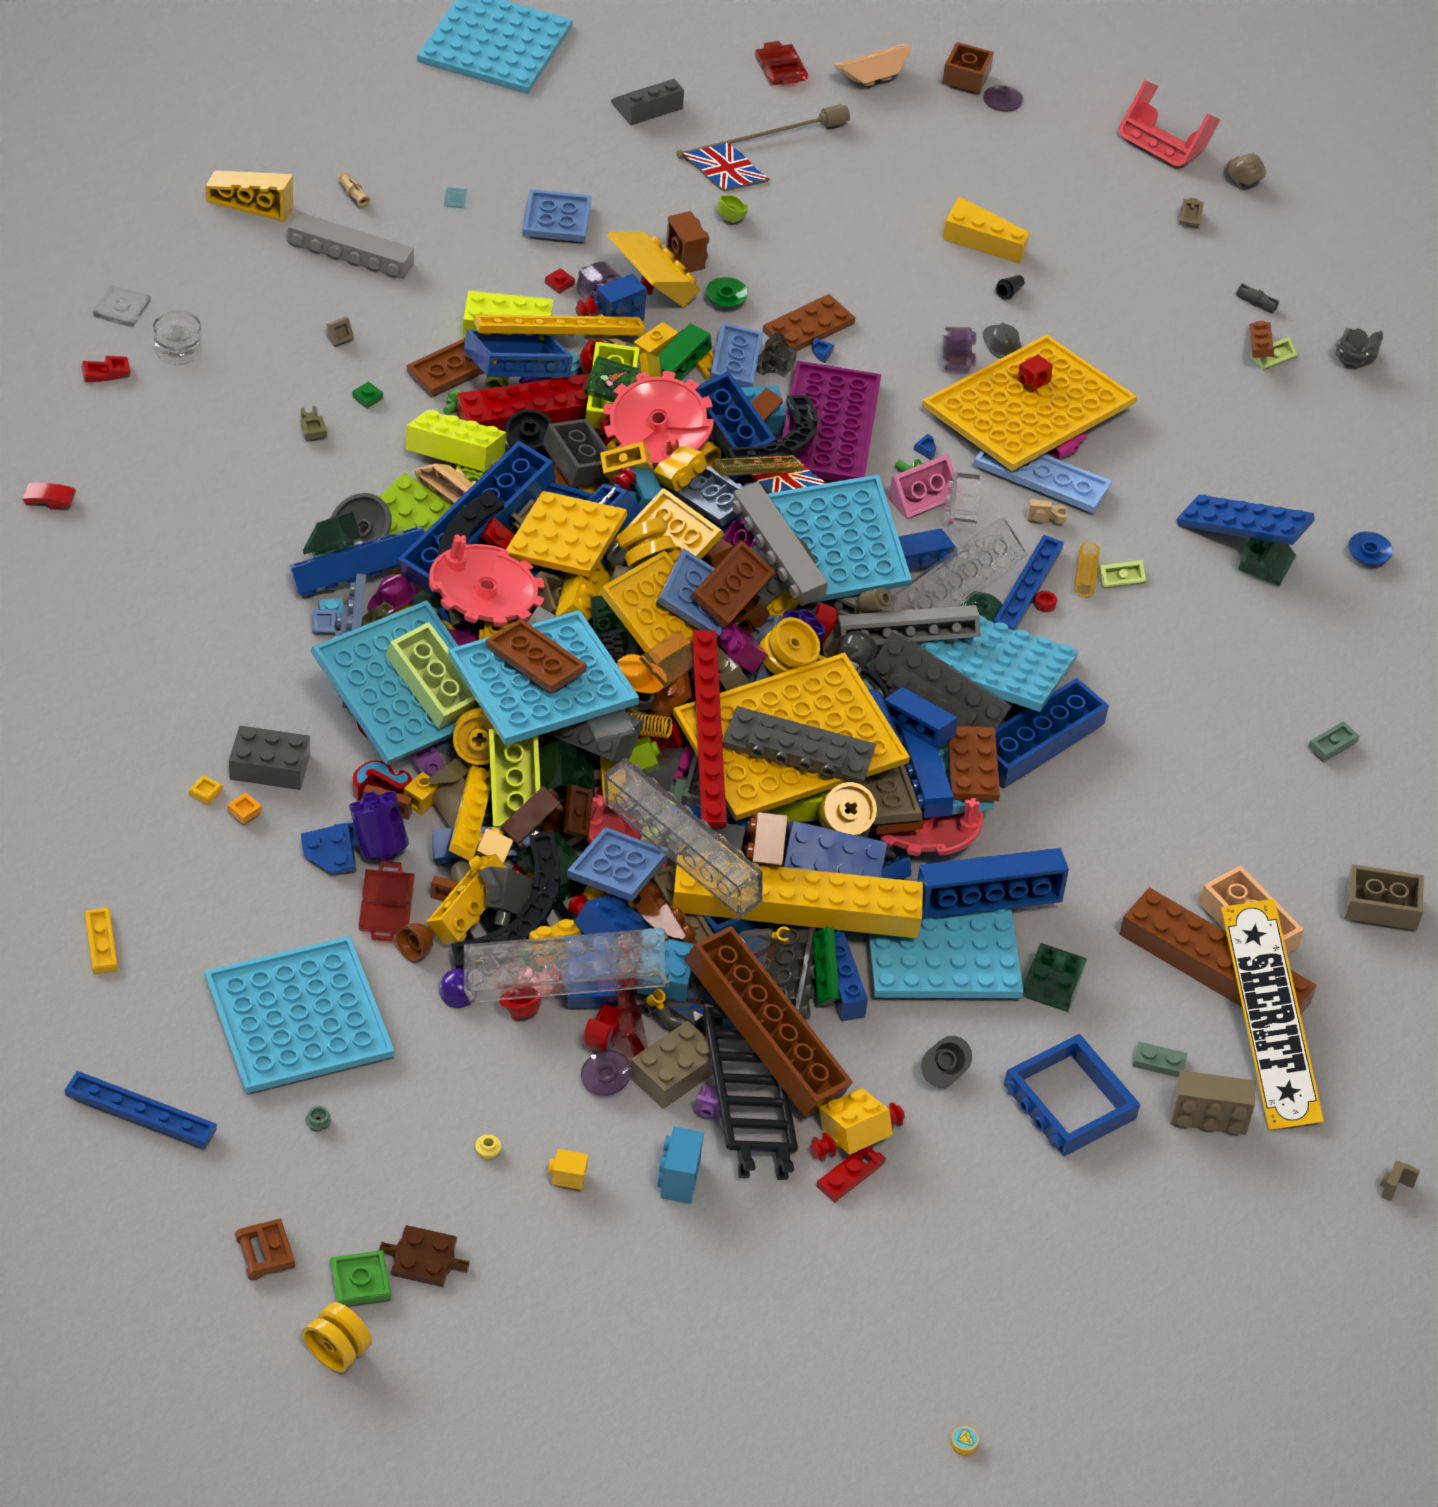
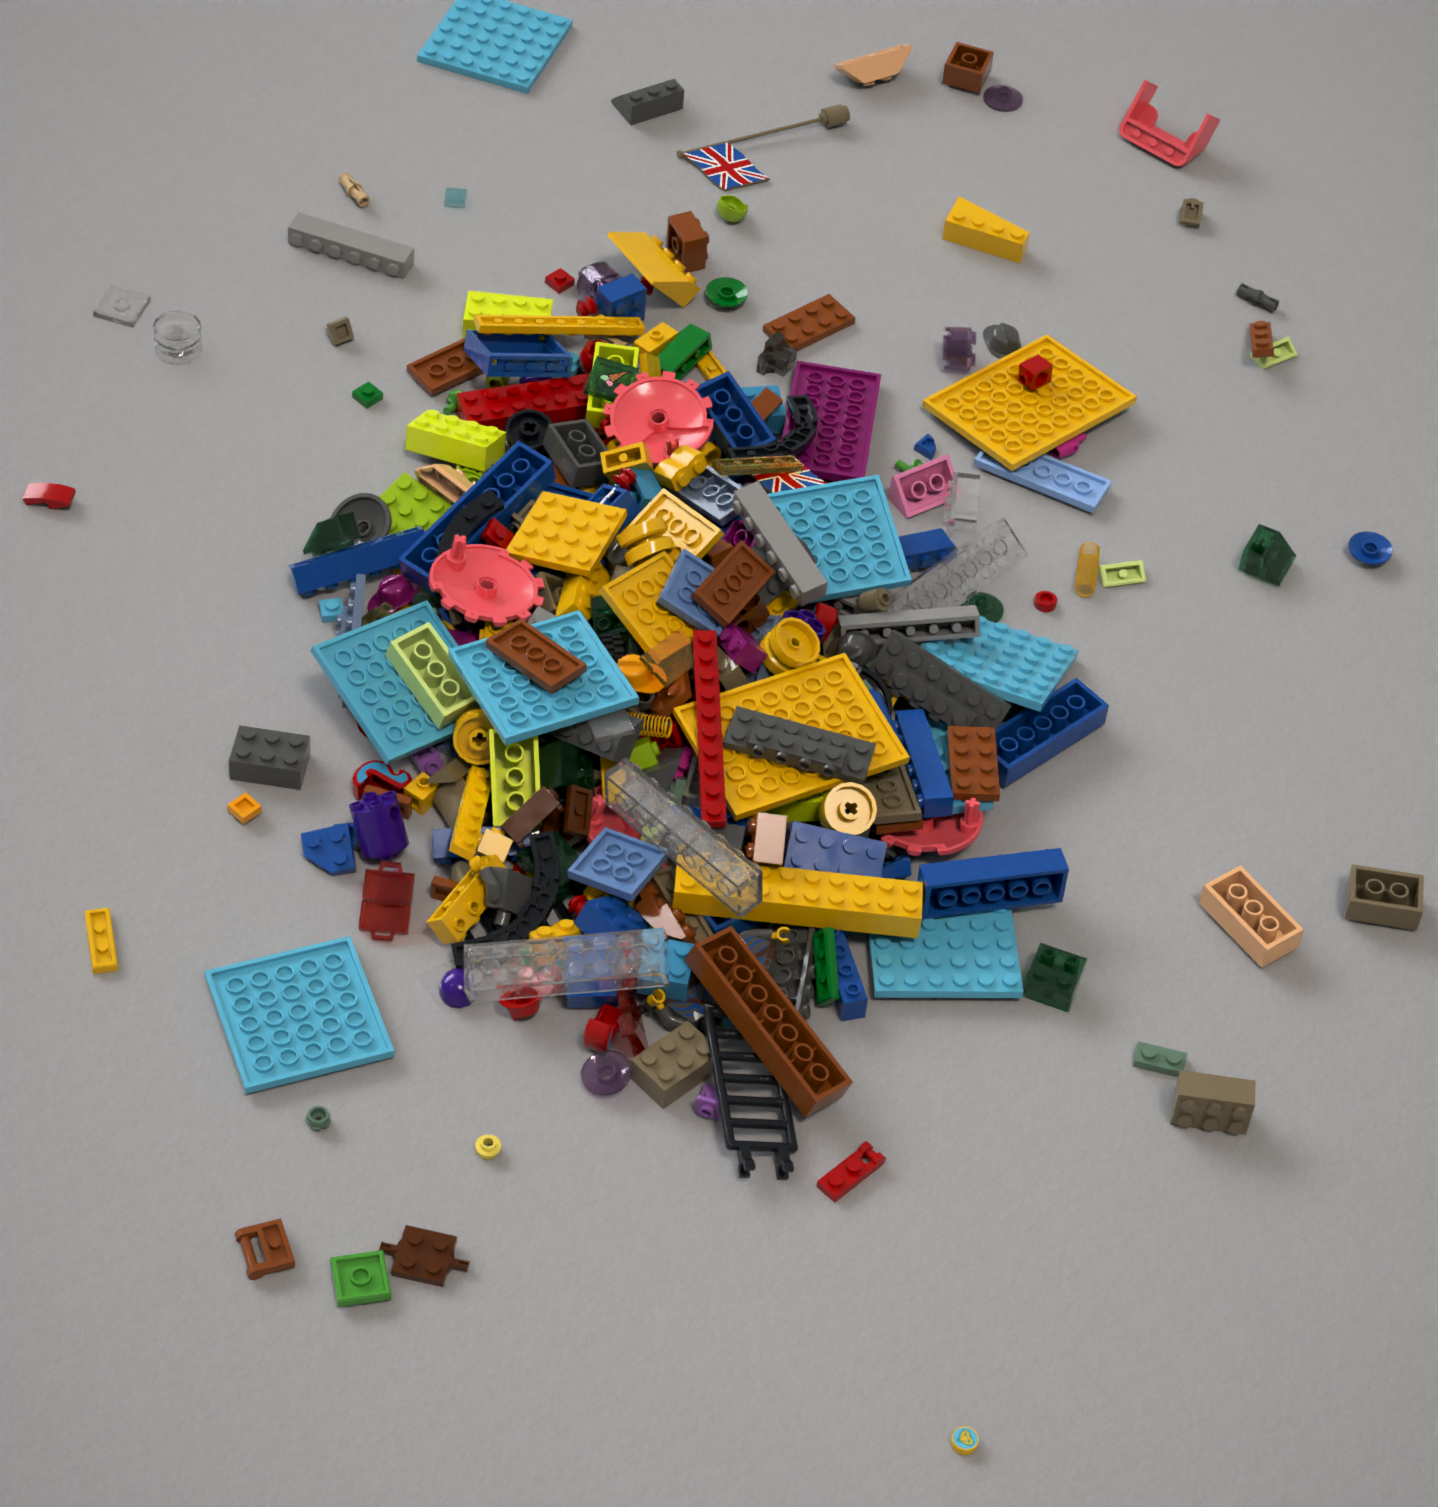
blue plate [65,1071,217,1149] -> none
red slope [81,355,131,382] -> none
yellow tile [189,775,223,806] -> none
yellow wedge [206,171,293,222] -> none
olive plate [301,406,327,440] -> none
yellow wheel [302,1302,372,1373] -> none
medium blue tile [312,609,336,634] -> none
dark orange helmet [396,923,436,961] -> none
medium blue plate [523,189,592,242] -> none
yellow brick [548,1149,588,1190] -> none
dark azure brick [657,1126,704,1204] -> none
medium blue plate [709,322,763,388] -> none
clear red piece [755,41,808,86] -> none
yellow brick [810,1088,905,1161] -> none
blue tile [812,338,834,363] -> none
blue brick [884,687,957,749] -> none
dark grey piece [921,1036,972,1088] -> none
blue plate [993,535,1064,630] -> none
black cone [996,275,1025,299] -> none
blue window [1004,1033,1140,1157] -> none
tan plate [1027,499,1067,524] -> none
dark orange brick [1119,887,1316,1015] -> none
blue plate [1177,495,1315,545] -> none
sticker [1221,899,1324,1130] -> none
dark tan hair [1227,153,1266,189] -> none
sand green plate [1308,721,1359,761] -> none
dark grey hair [1335,328,1383,367] -> none
dark tan bracket [1380,1160,1420,1201] -> none

